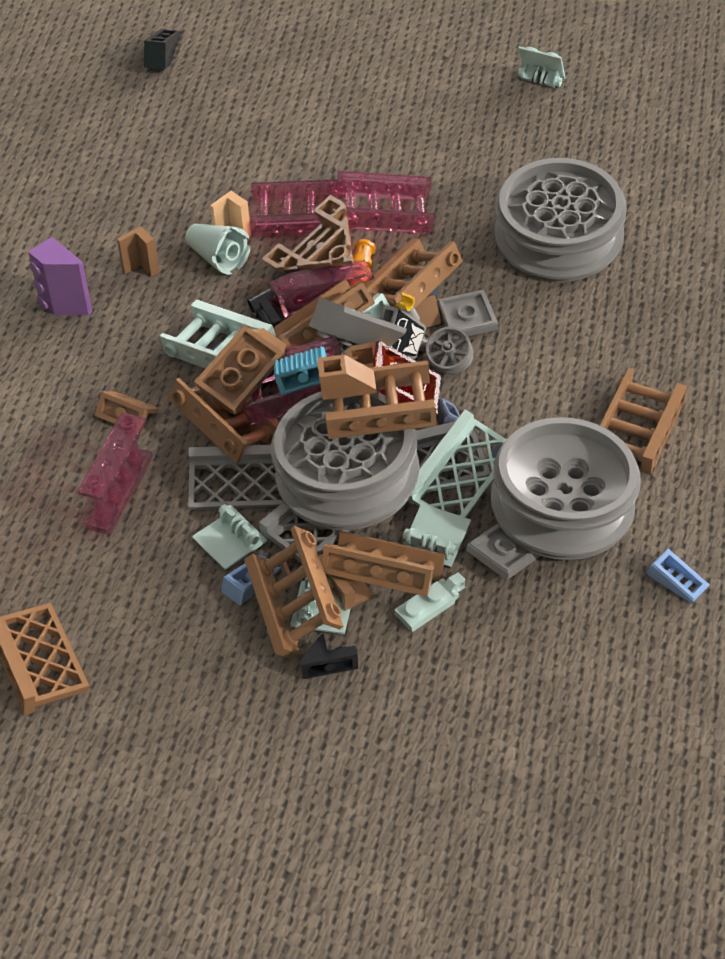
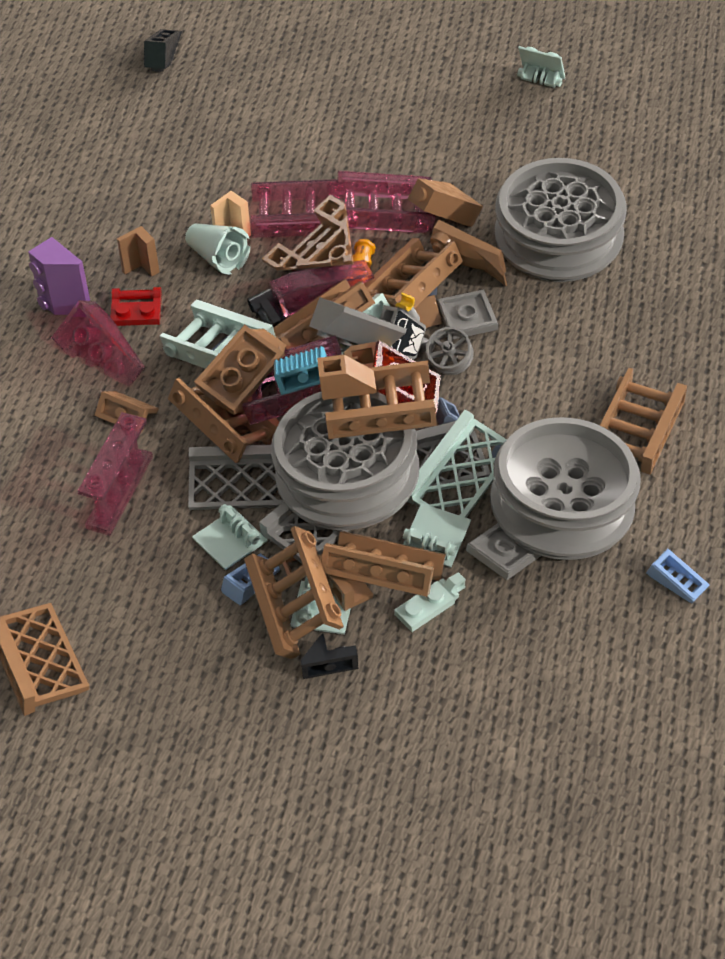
none -> clear pink wedge [51,300,145,386]
none -> red plate [110,287,162,326]
none -> medium nougat slope [408,178,483,227]
none -> medium nougat slope [430,220,507,286]

